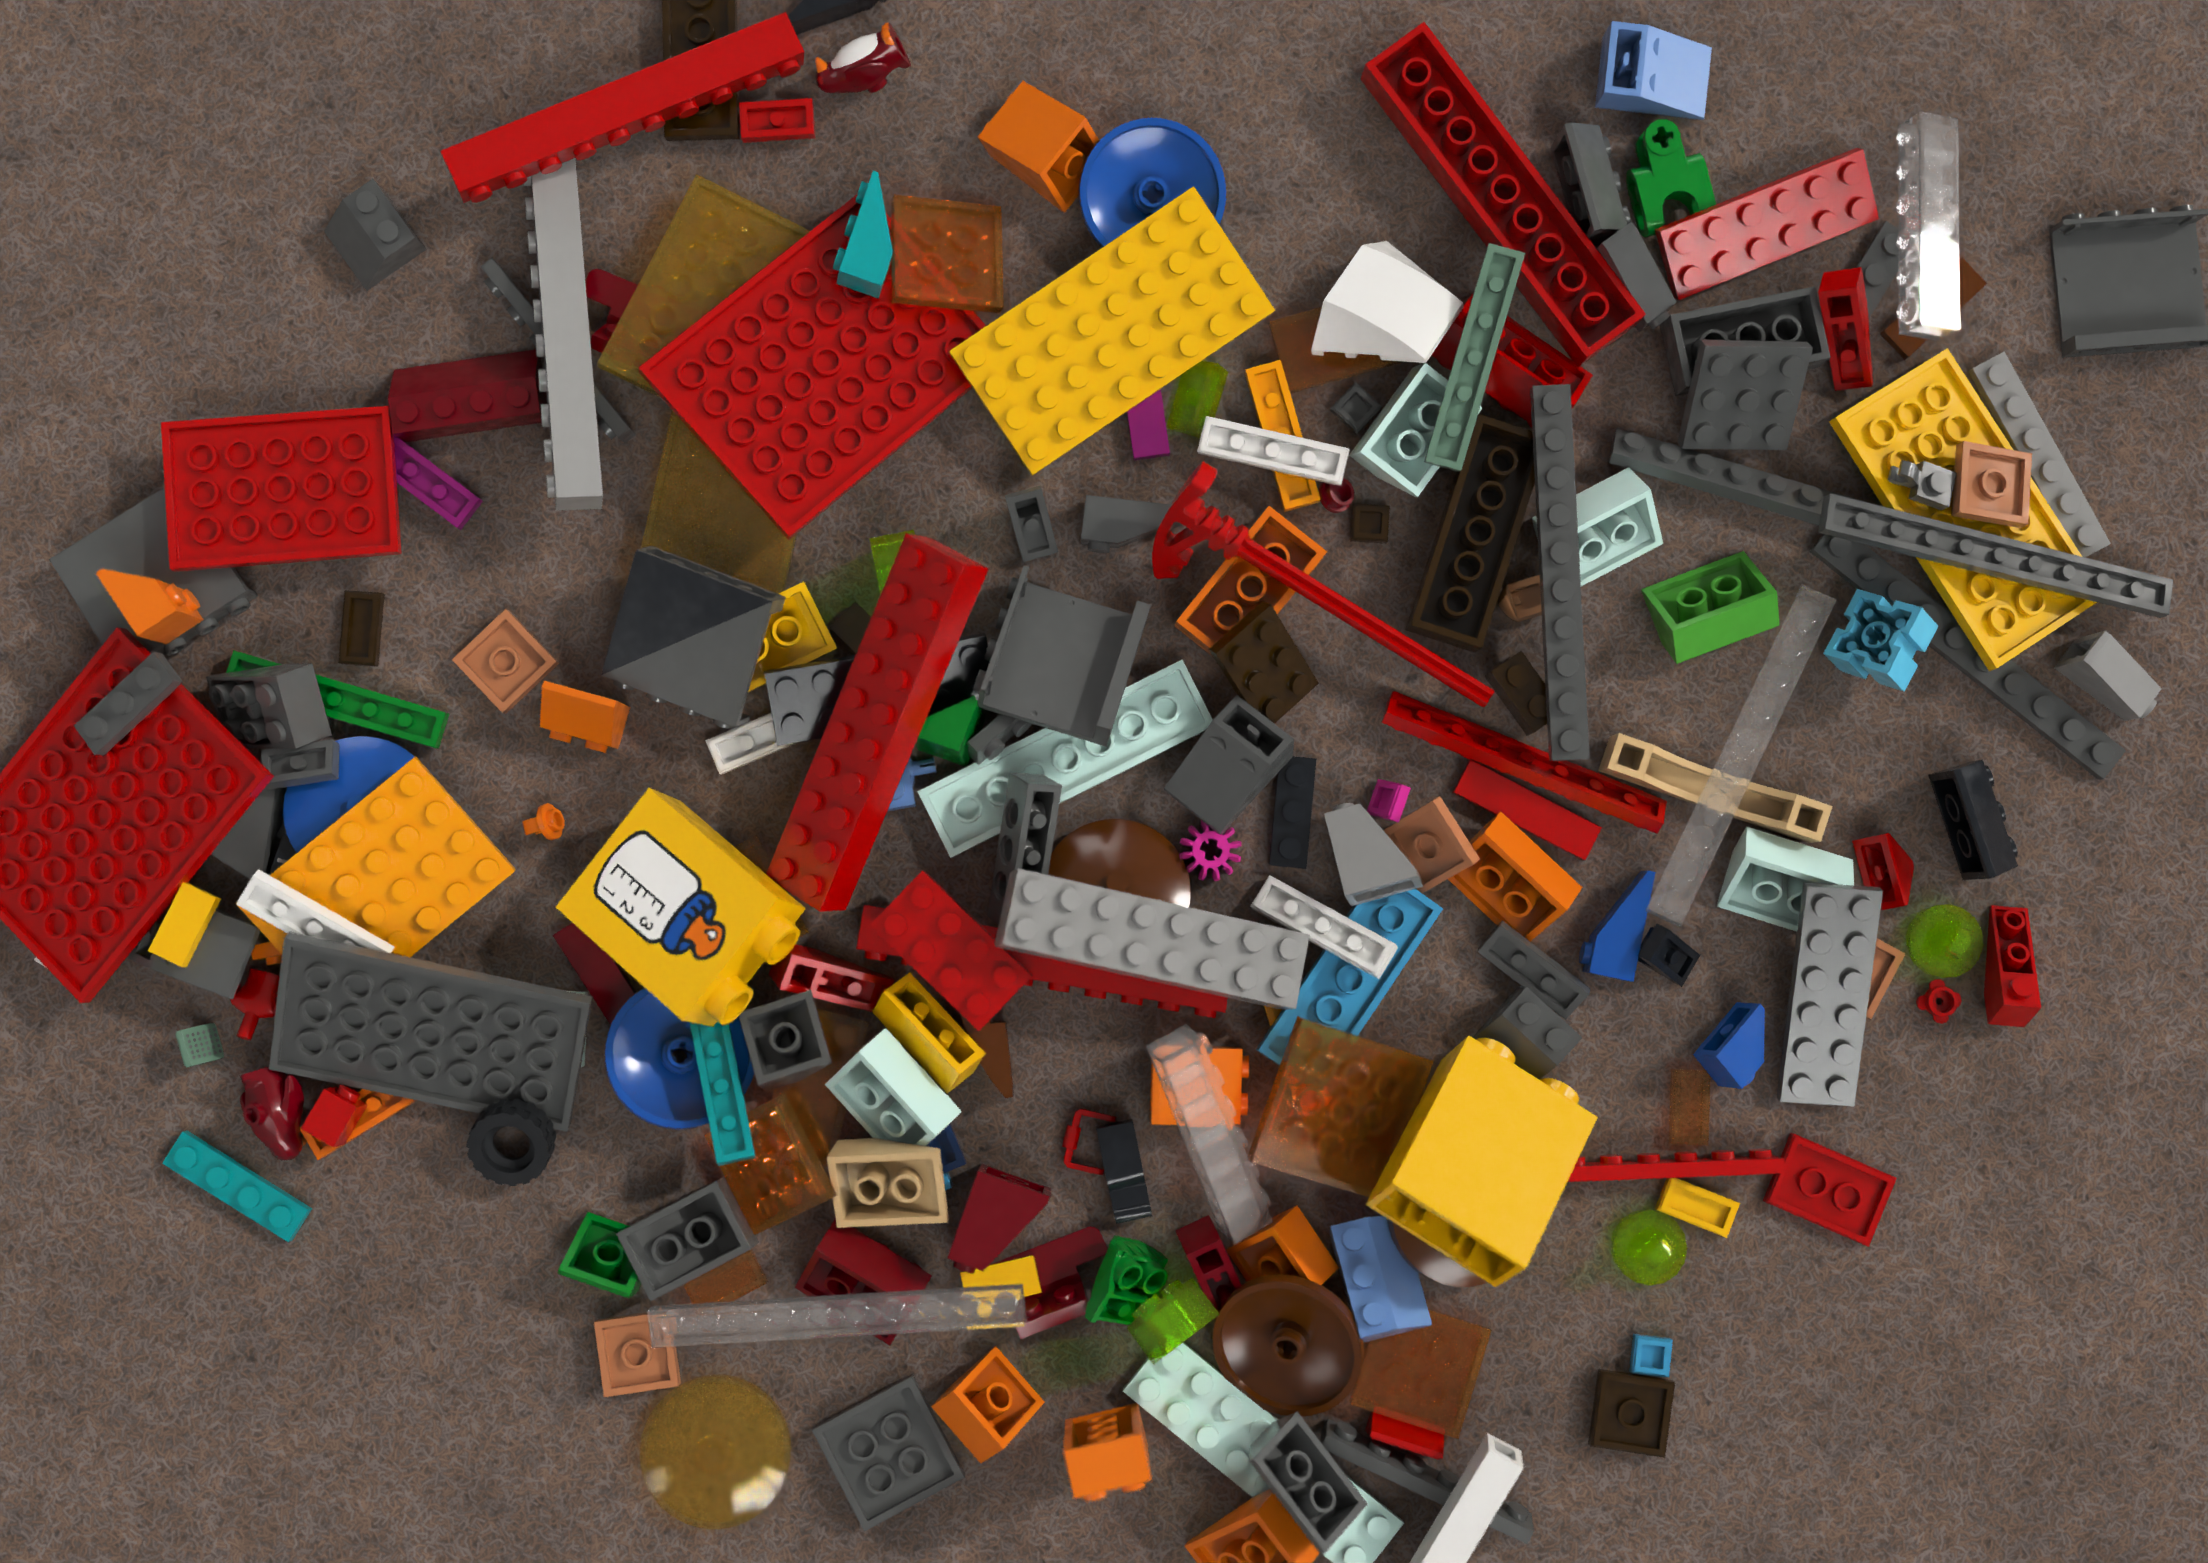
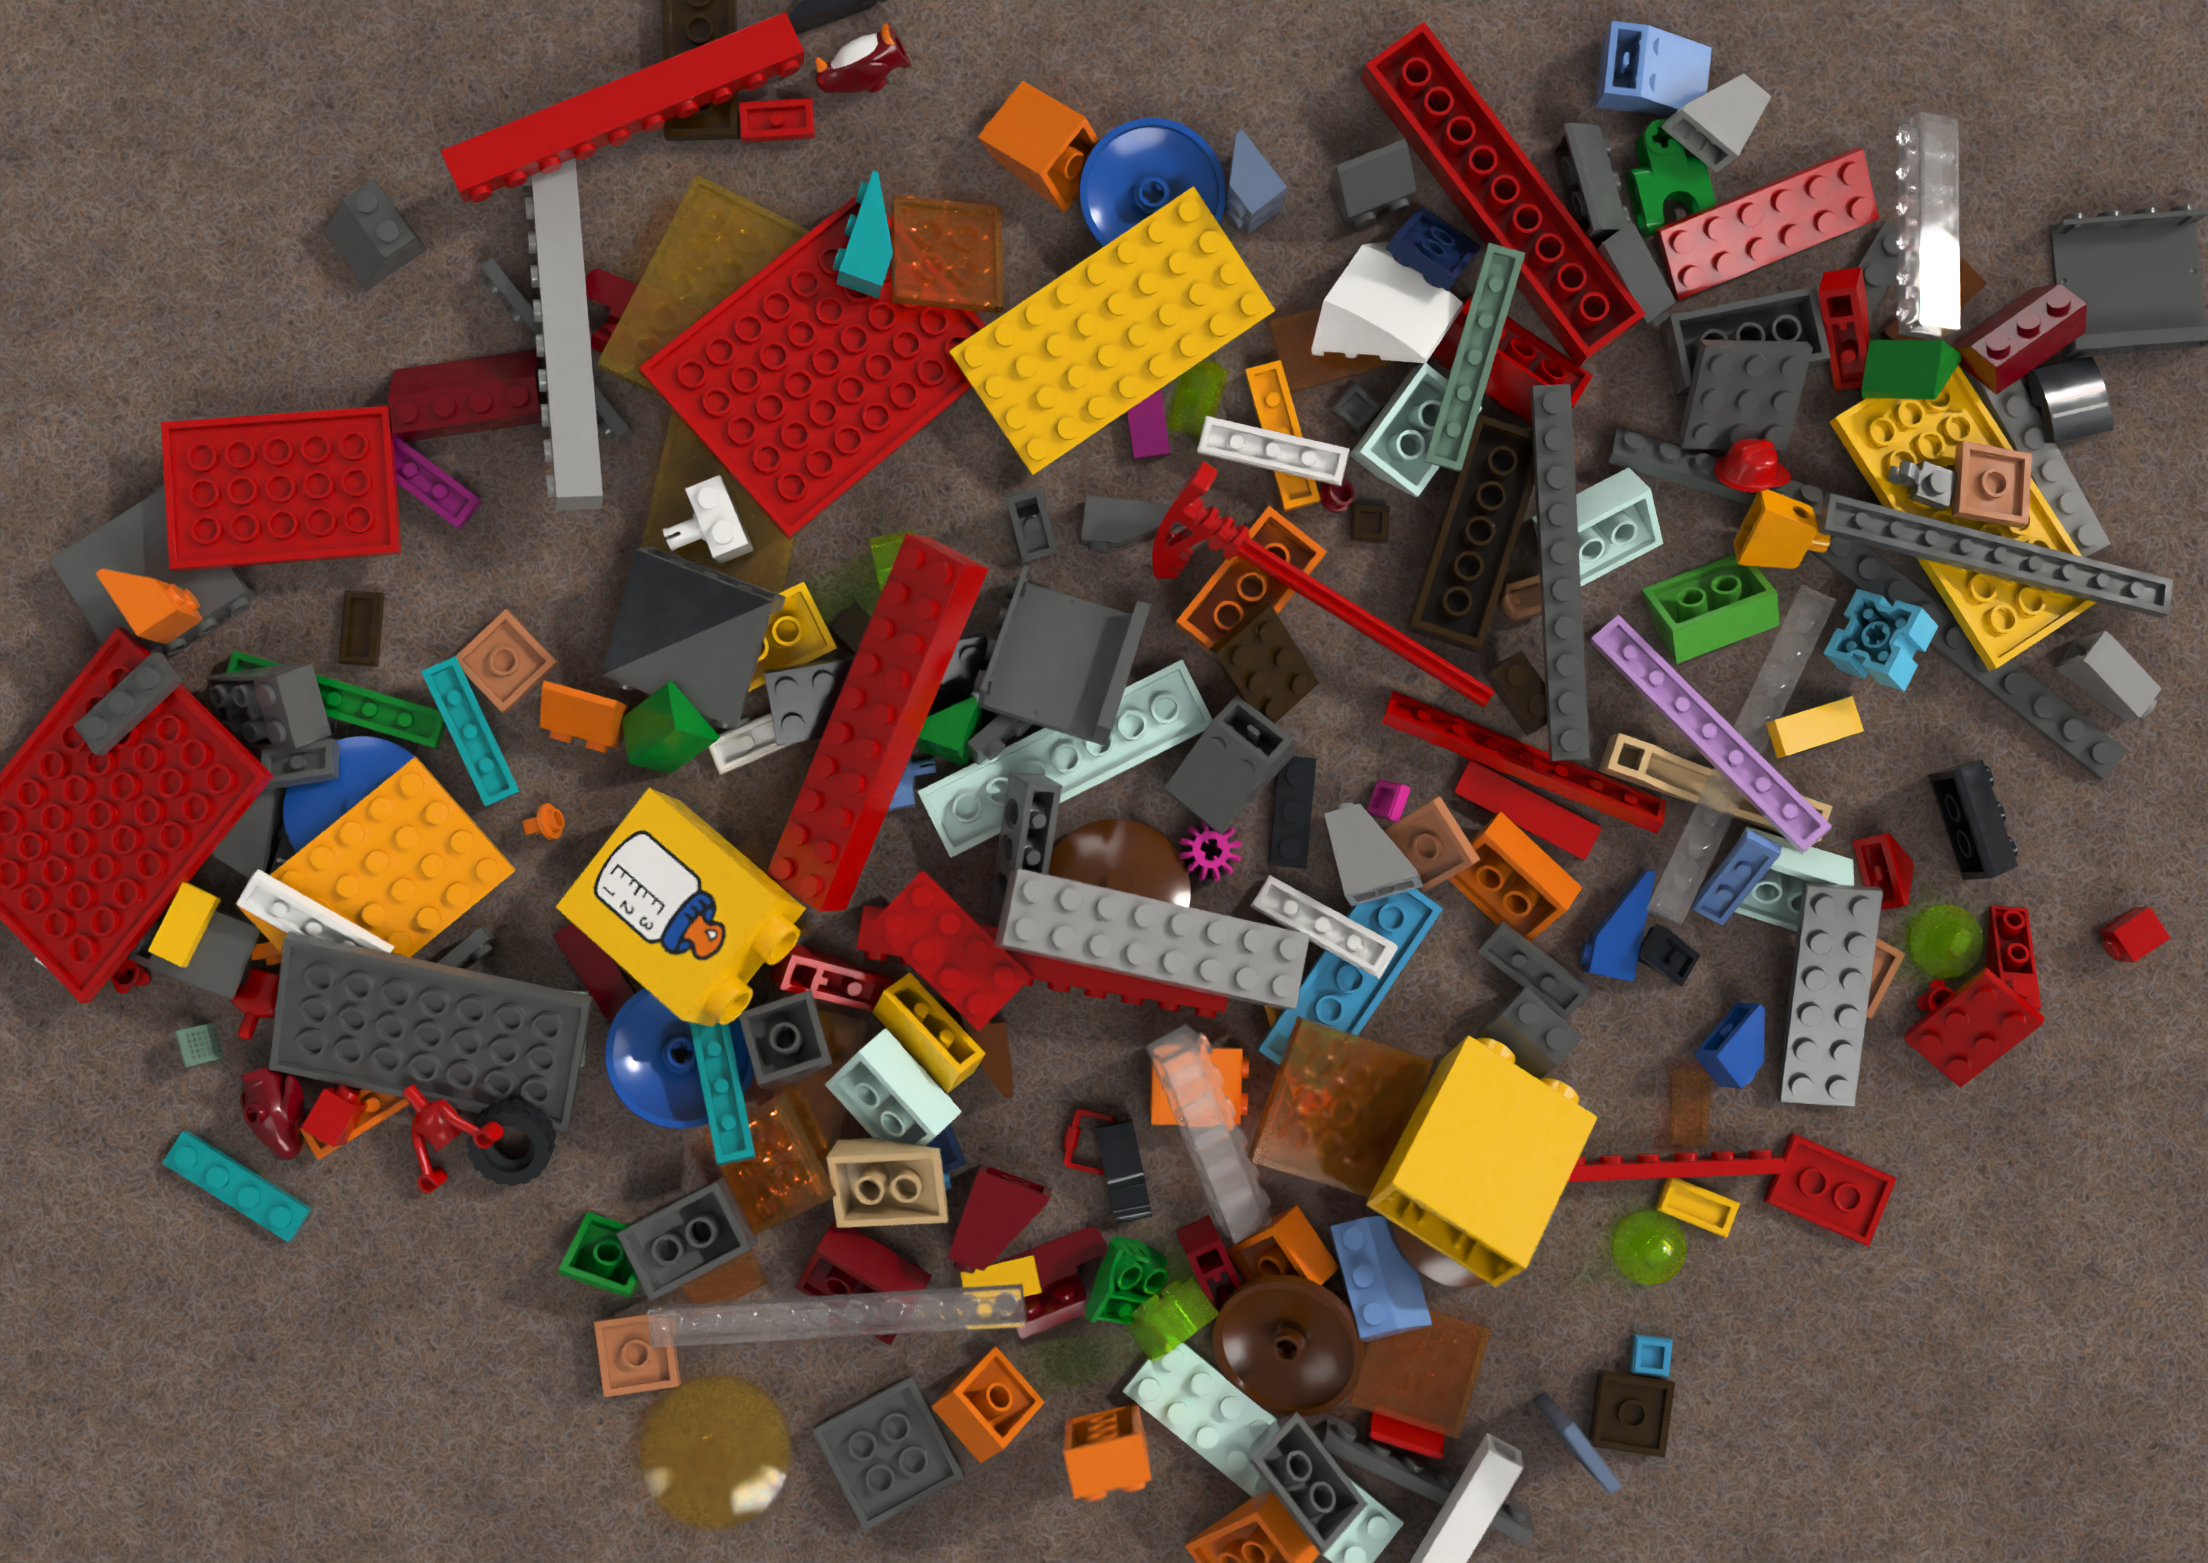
none -> red plate [110,957,151,994]
none -> red piece [401,1083,504,1193]
none -> teal plate [421,656,520,807]
none -> dark grey plate [437,927,498,968]
none -> green slope [622,680,720,774]
none -> white brick [663,475,754,564]
none -> sand blue slope [1225,129,1288,235]
none -> dark grey slope [1329,139,1417,228]
none -> dark blue plate [1386,205,1481,291]
none -> sand blue tile [1534,1392,1622,1495]
none -> lavender plate [1590,614,1832,854]
none -> light grey slope [1661,74,1772,173]
none -> medium blue tile [1690,829,1782,926]
none -> red piece [1713,438,1791,493]
none -> light orange torso [1733,489,1831,569]
none -> yellow tile [1766,696,1864,759]
none -> green slope [1861,340,1961,399]
none -> red plate [1904,967,2044,1088]
none -> dark red slope [1951,284,2087,395]
none -> black slope [2029,357,2114,443]
none -> red brick [2099,907,2171,963]

